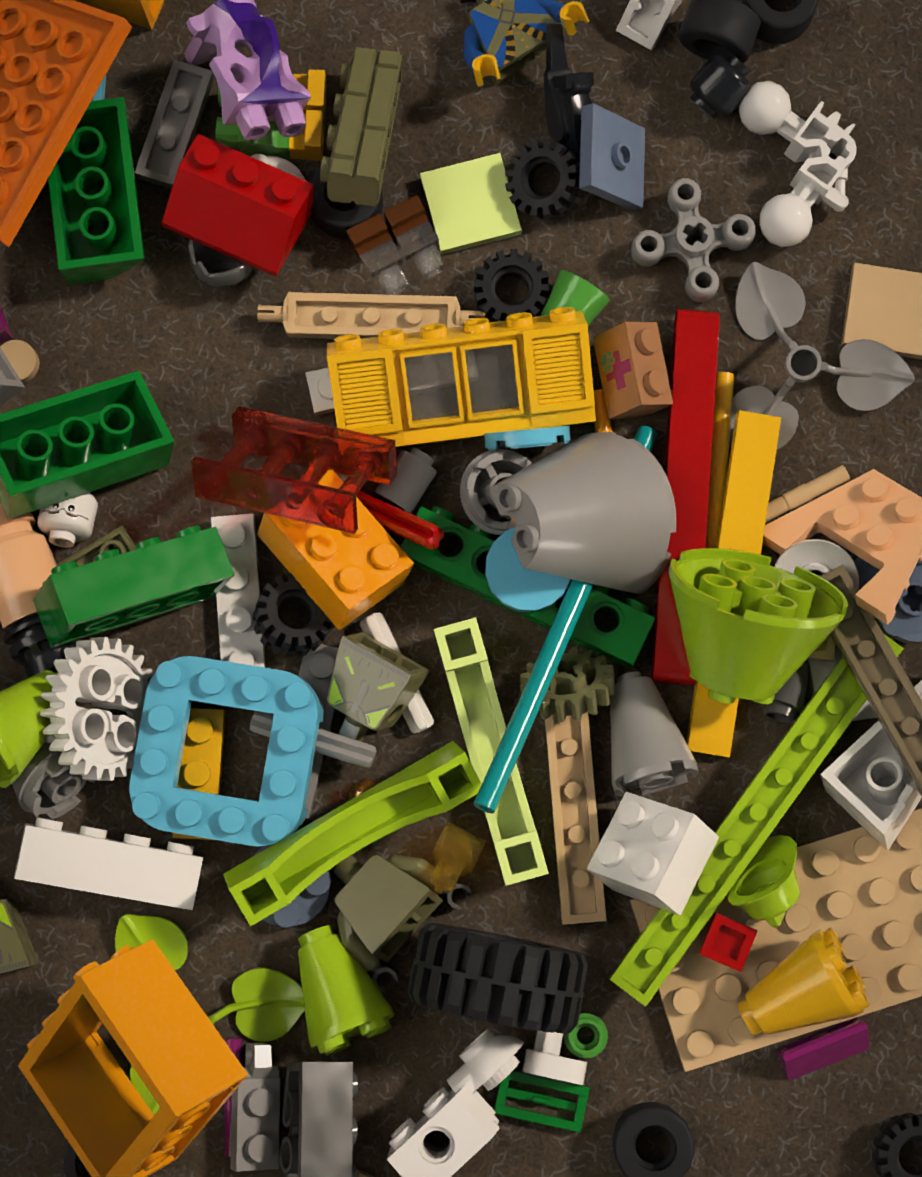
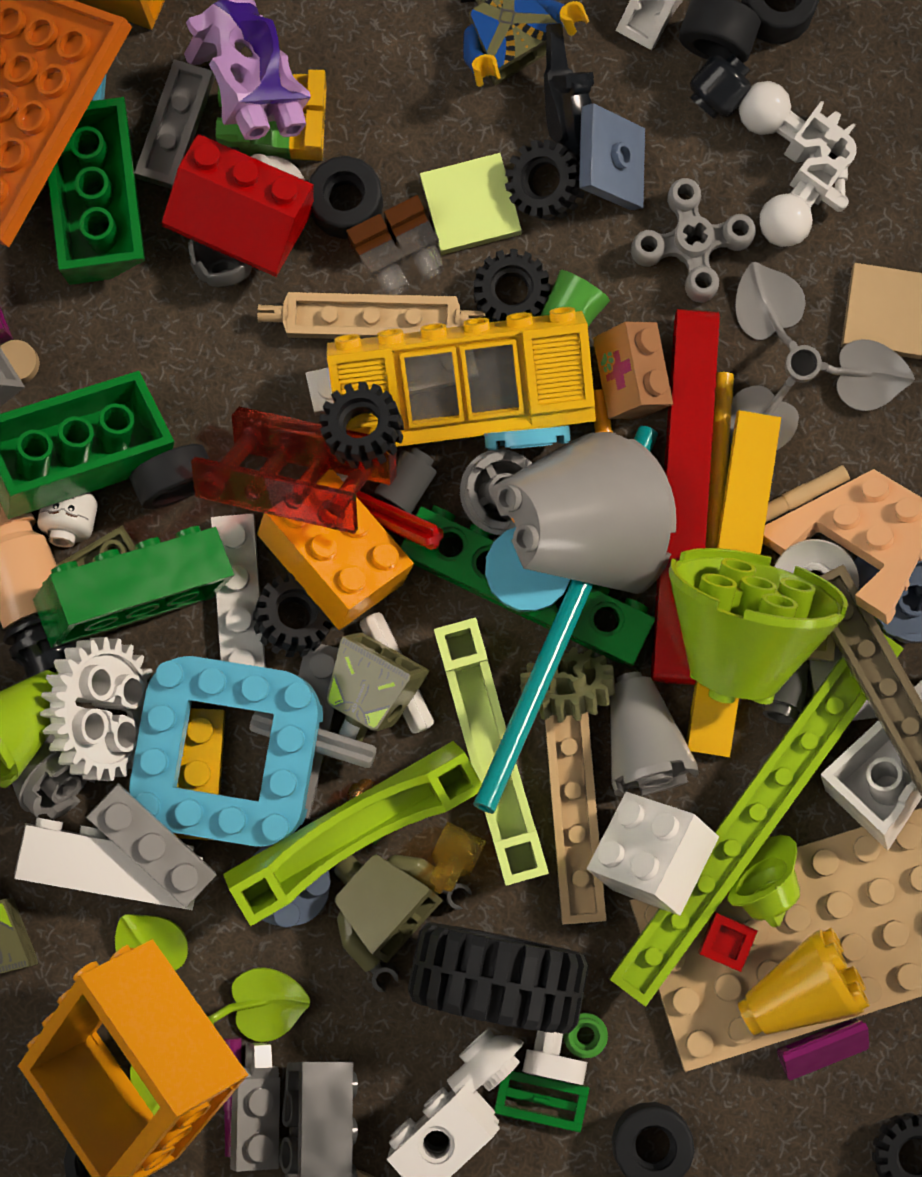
lime cone [298,925,394,1056] -> none
olive brick [320,47,402,206] -> none
none -> light grey plate [86,783,217,908]
none -> black tyre [129,444,217,509]
none -> black tyre [319,382,404,469]

